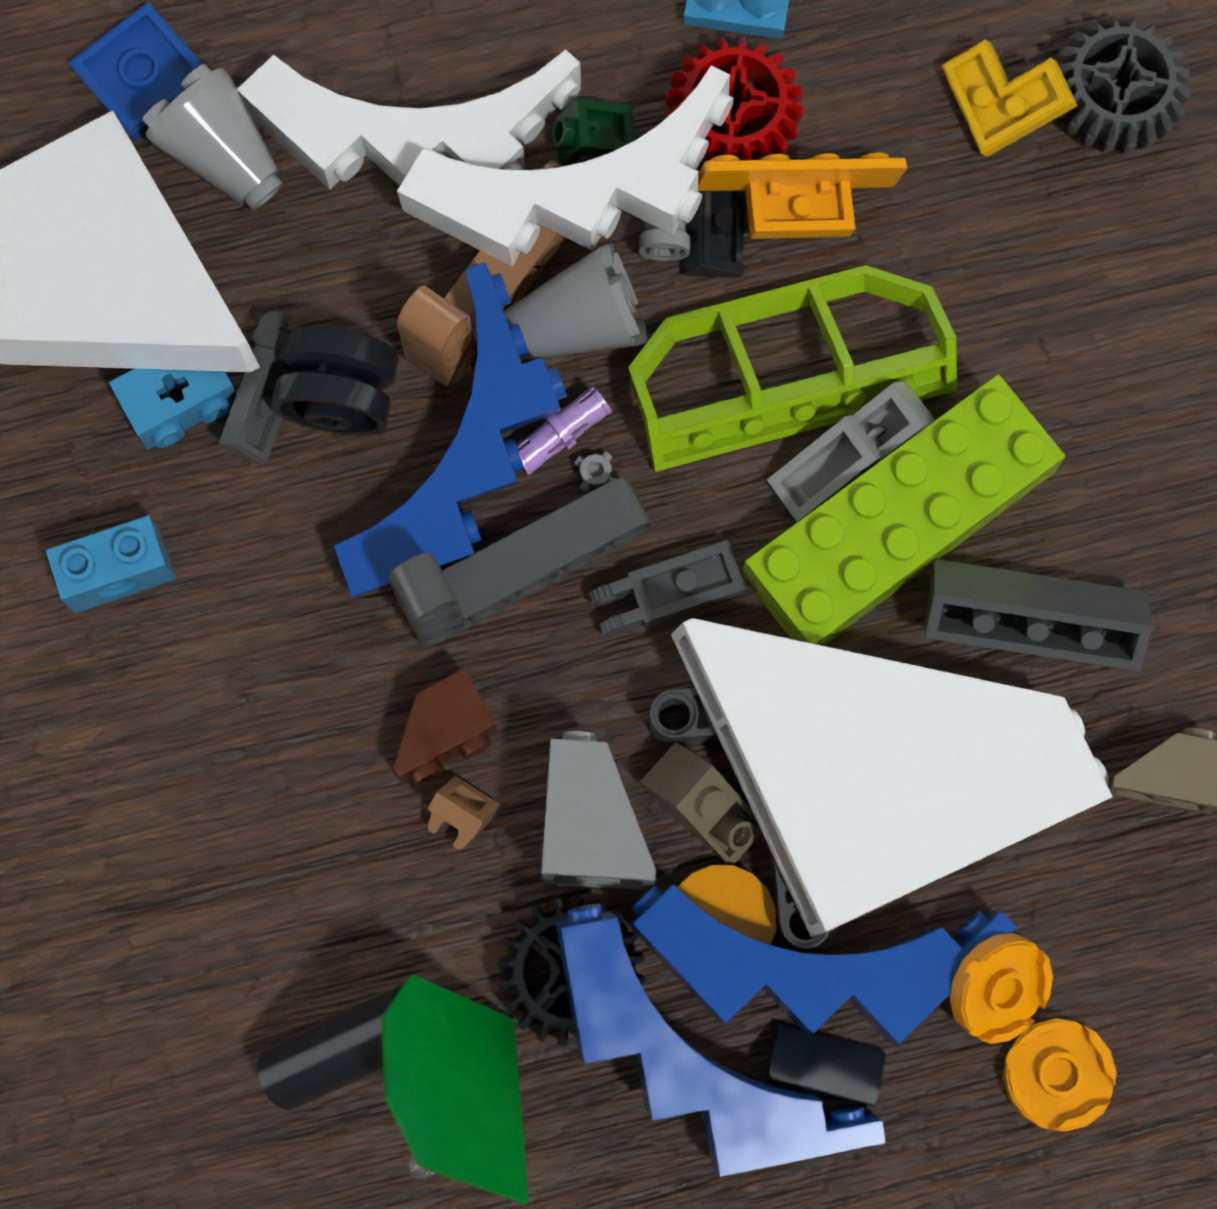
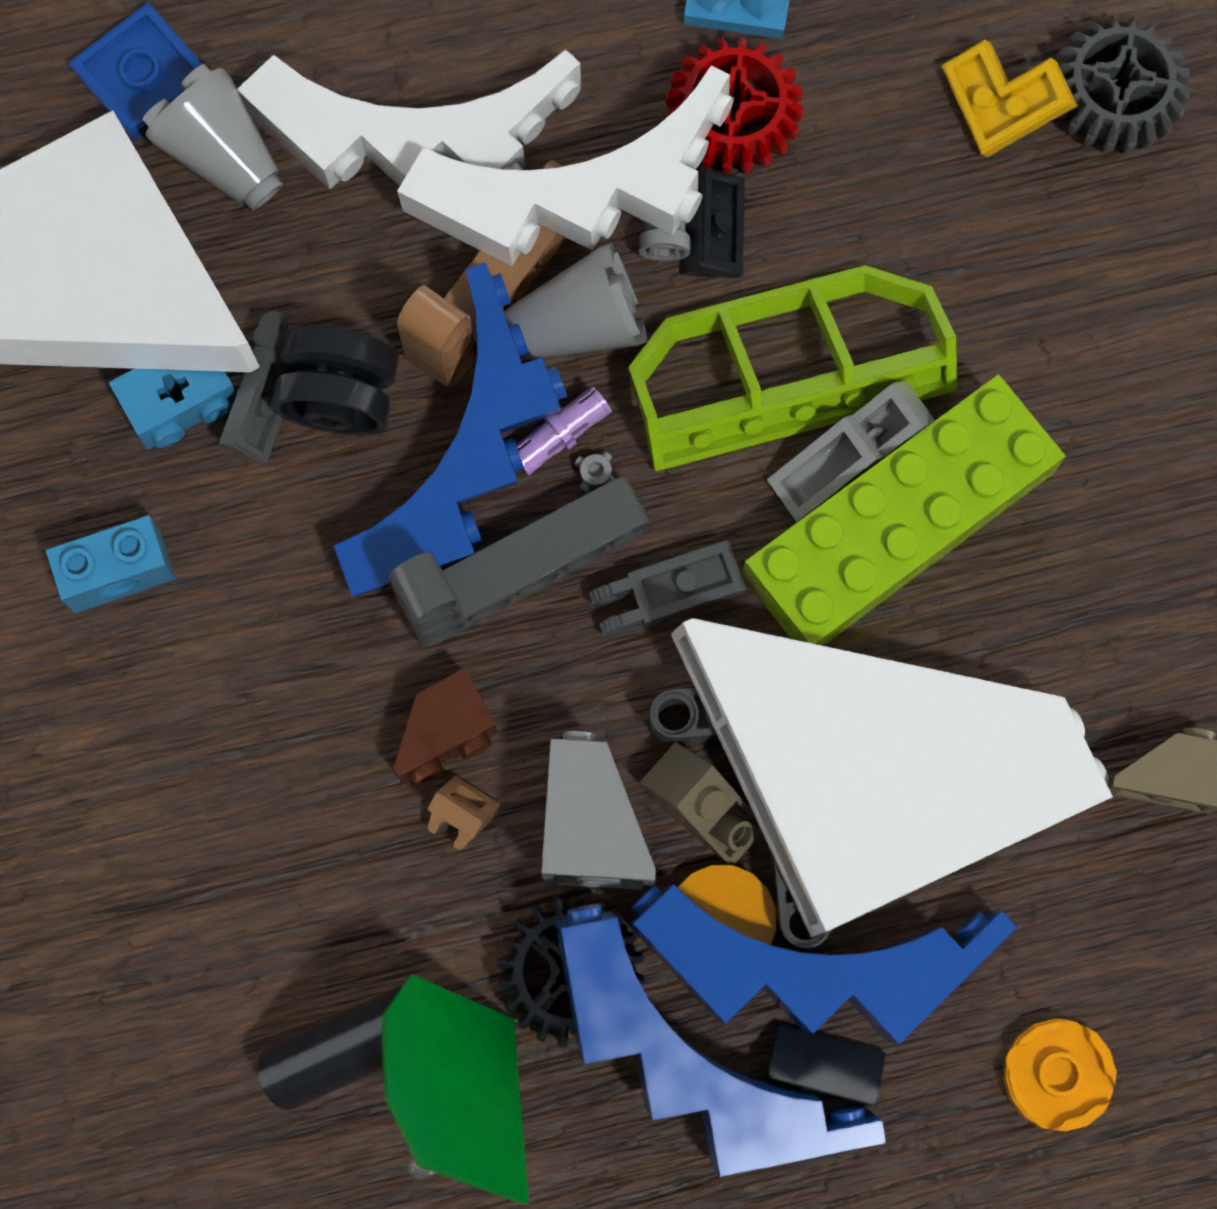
dark green bracket [552,98,635,166] -> none
light orange bracket [698,153,907,239] -> none
dark grey brick [925,559,1153,671] -> none
light orange tile [950,933,1053,1044] -> none

